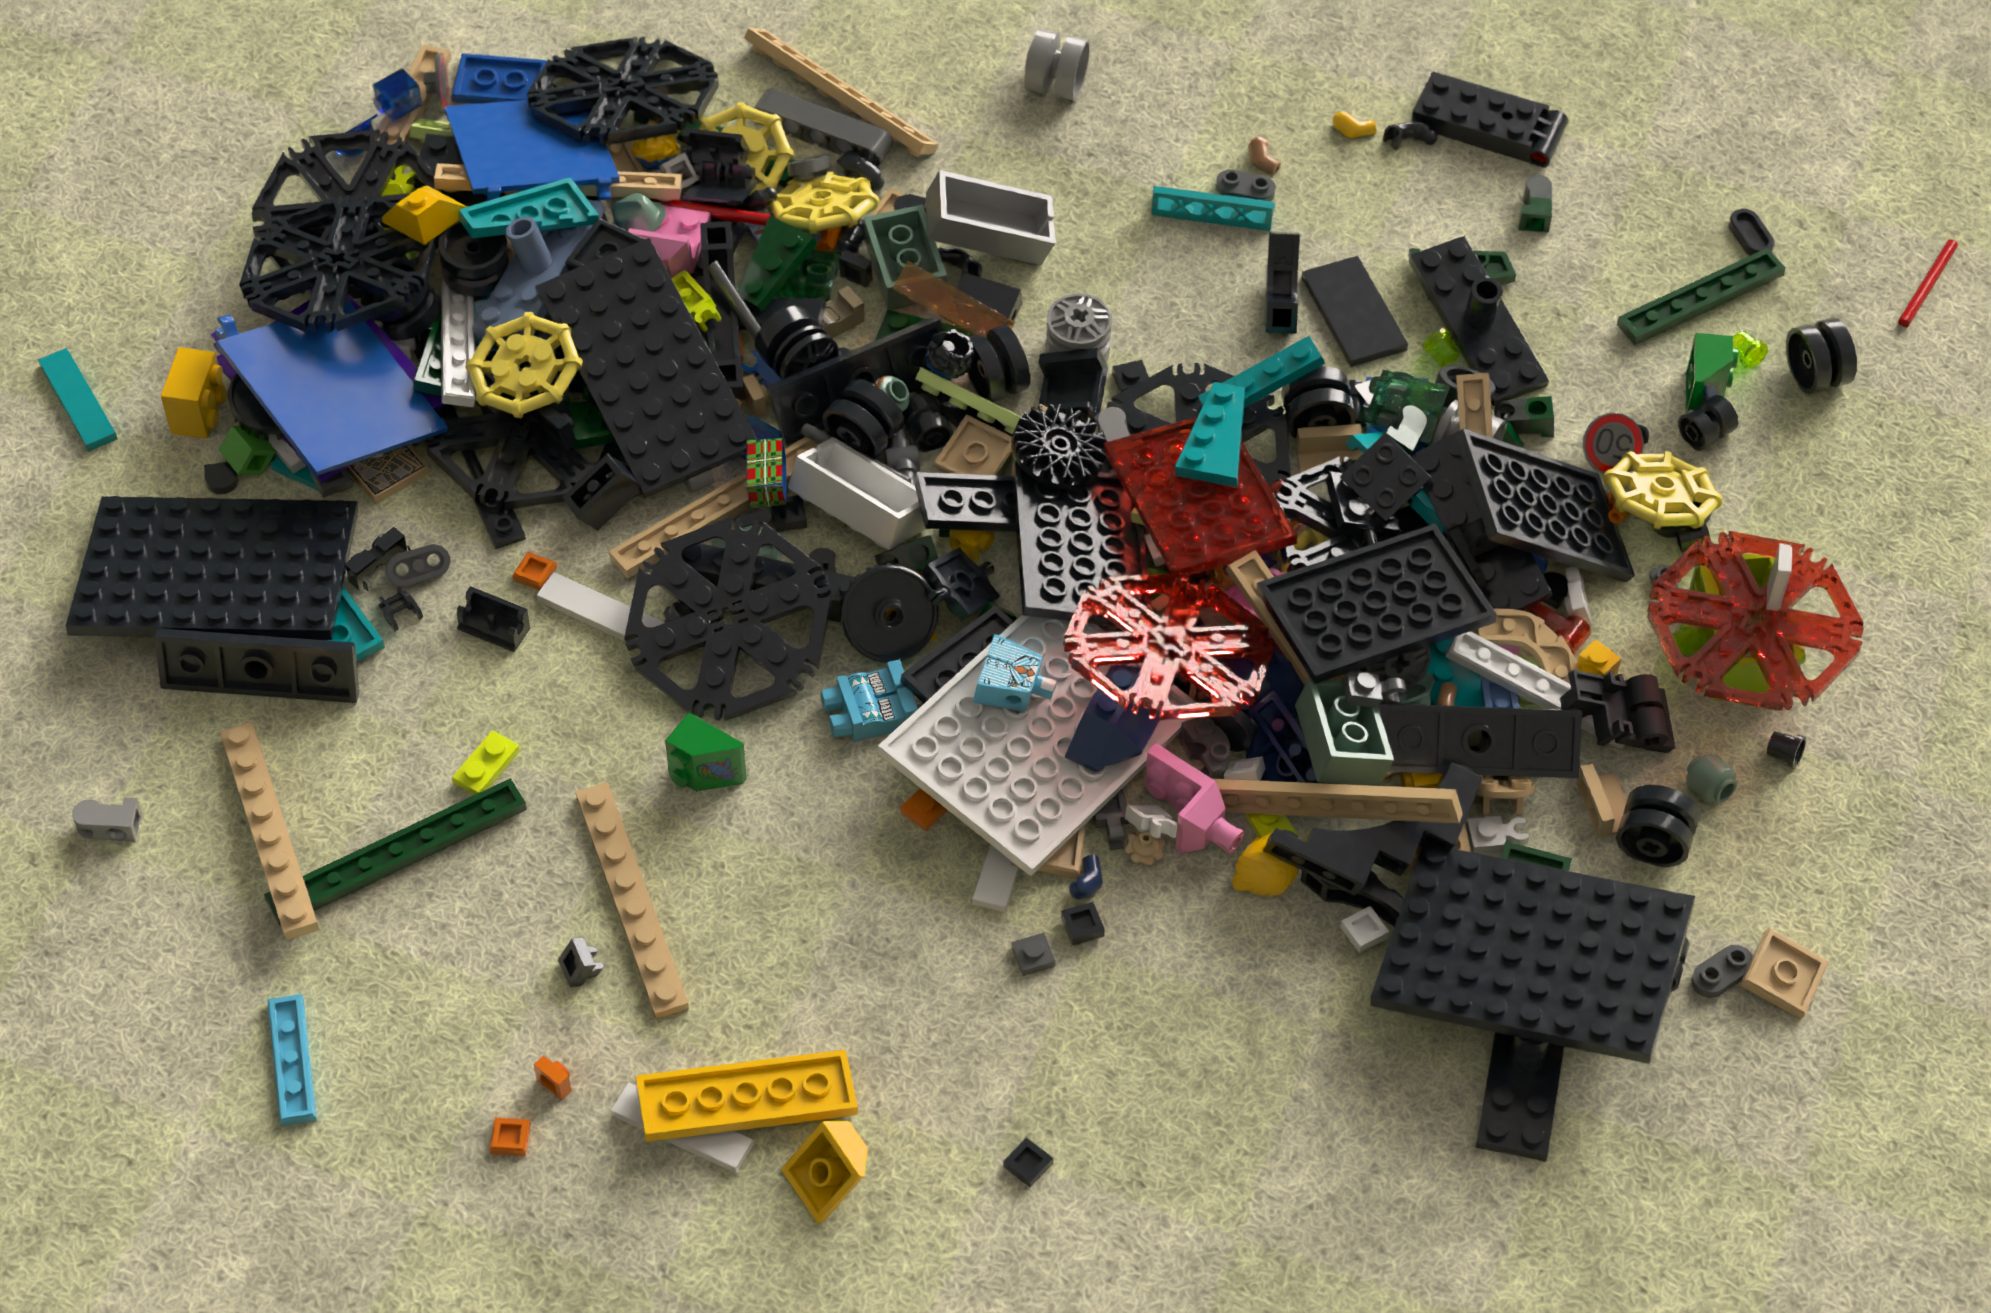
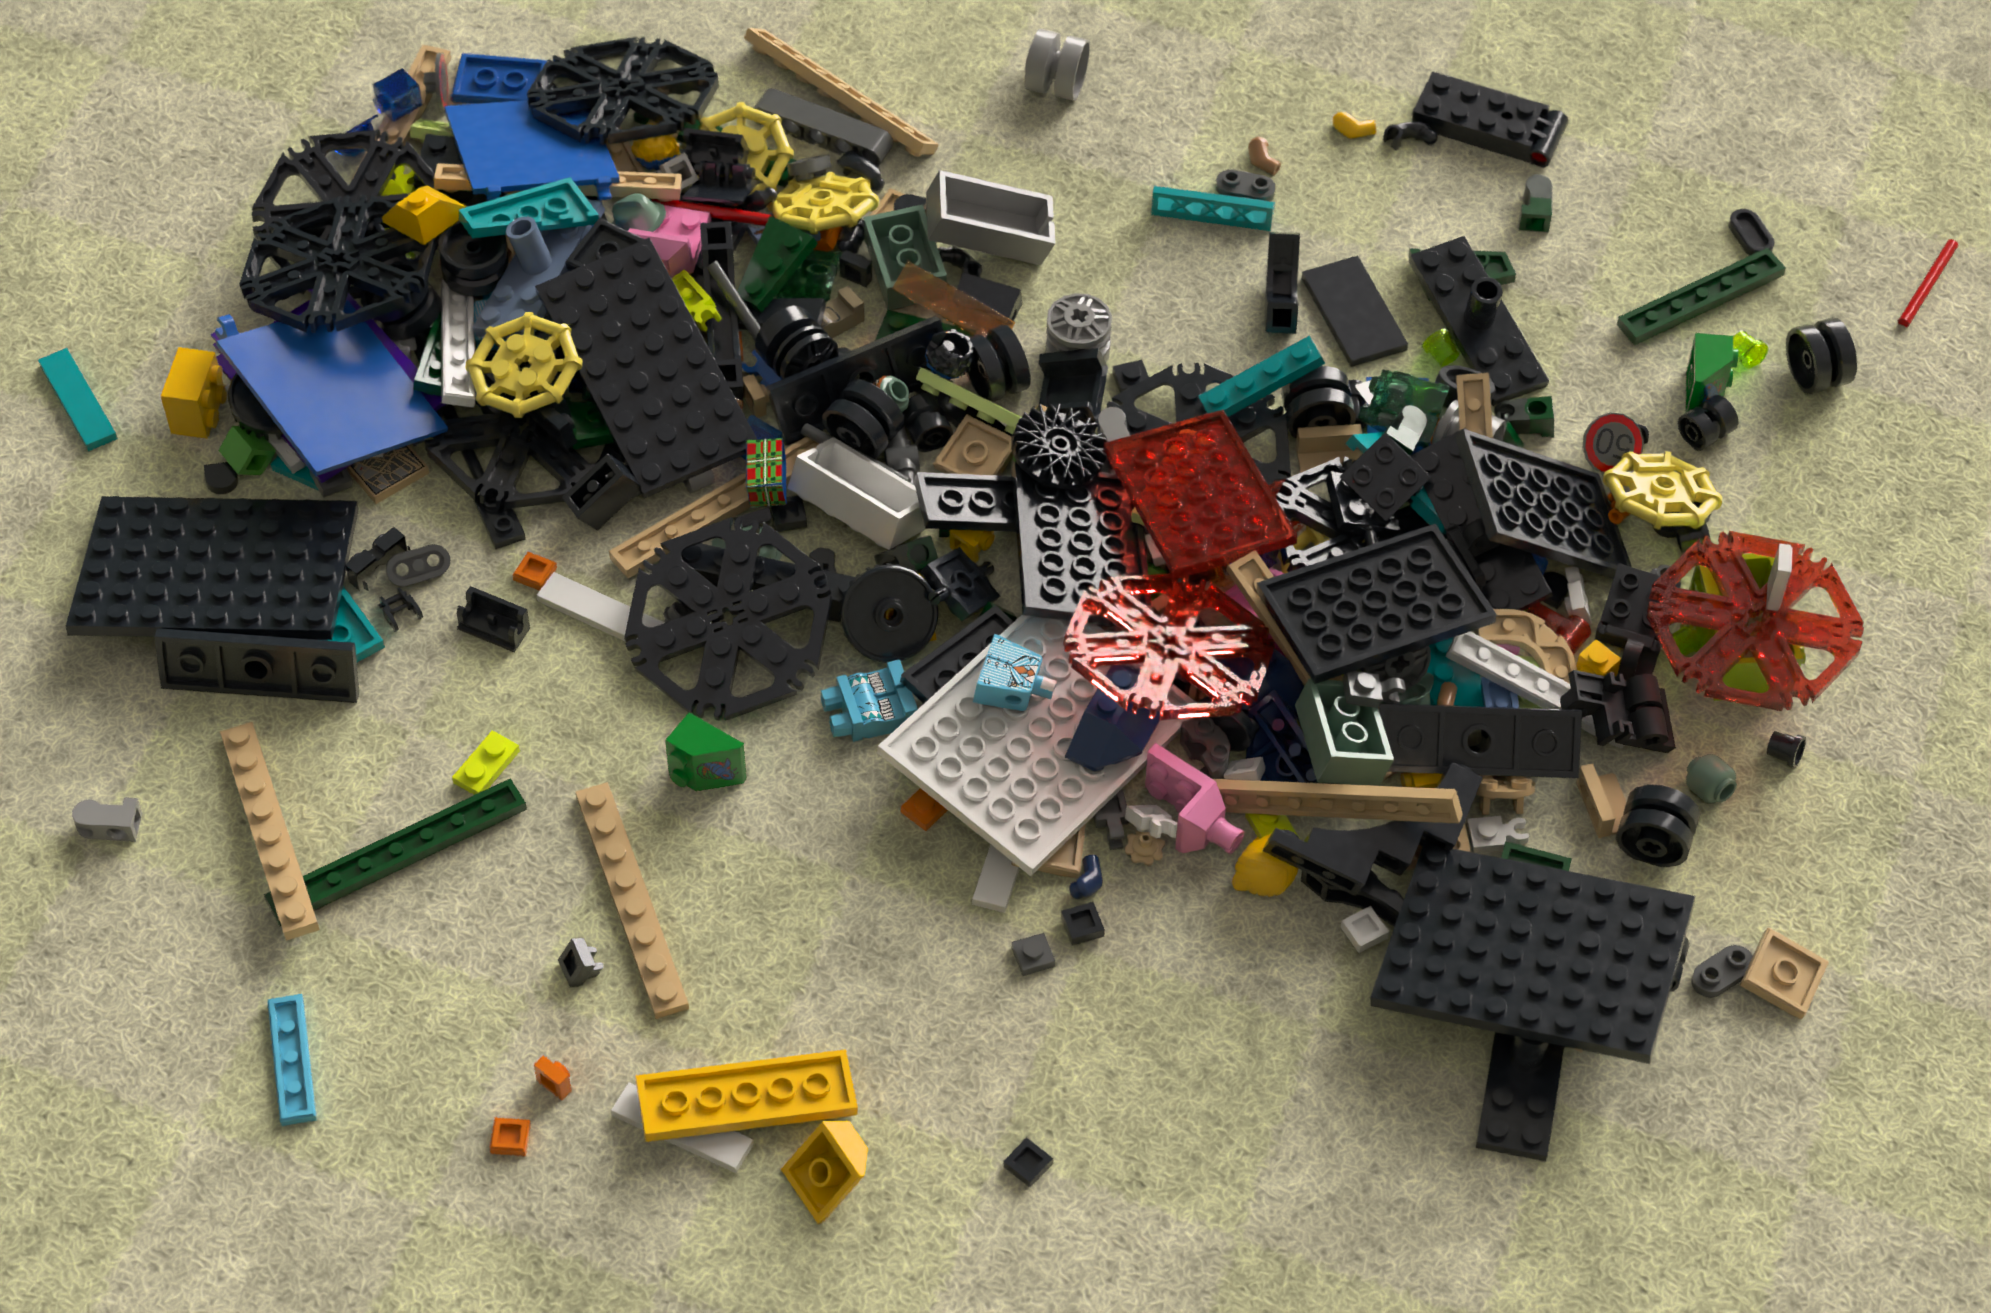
teal wing [1175,382,1245,487] -> none
none -> black plate [1594,564,1682,680]

